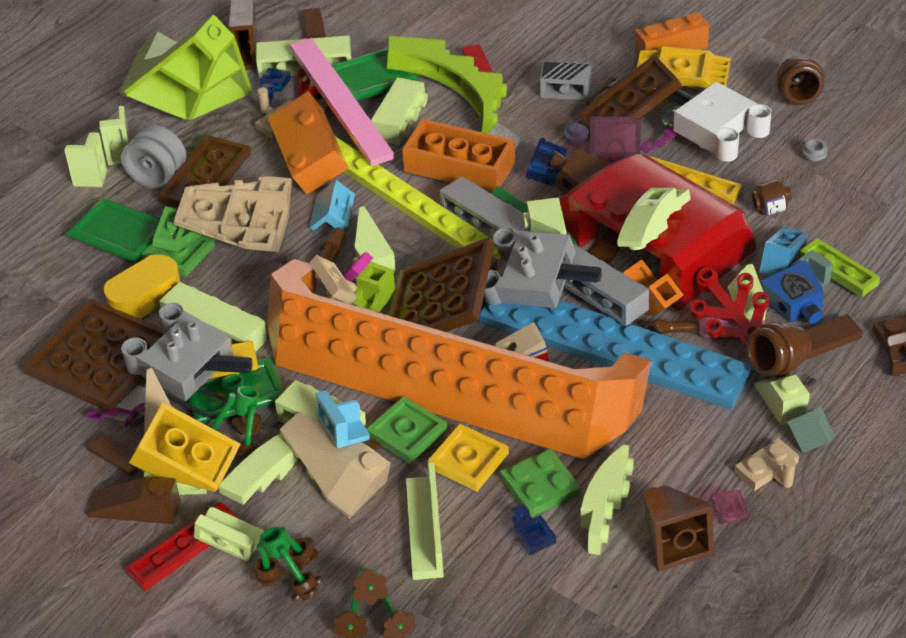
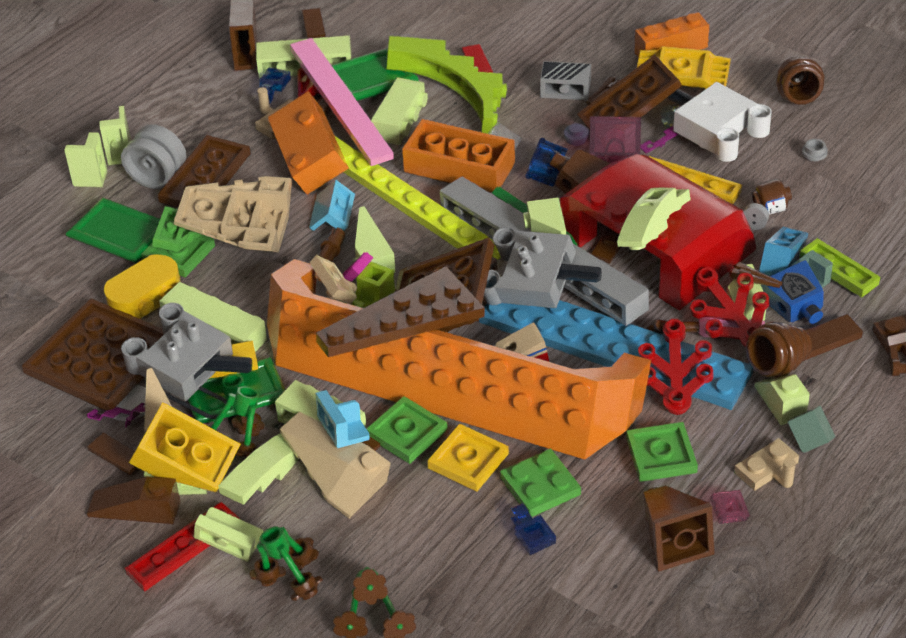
lime panel [119,14,253,120] -> none
yellowish green panel [406,462,444,580] -> none
yellowish green slope [581,445,634,555] -> none
orange brick [623,260,684,316] -> none
none -> reddish brown wing [316,266,485,357]
none -> bright green plate [626,422,698,482]
none -> red plant [638,319,714,415]
none -> reddish brown piece [729,262,782,288]
none -> light grey tile [743,203,769,230]

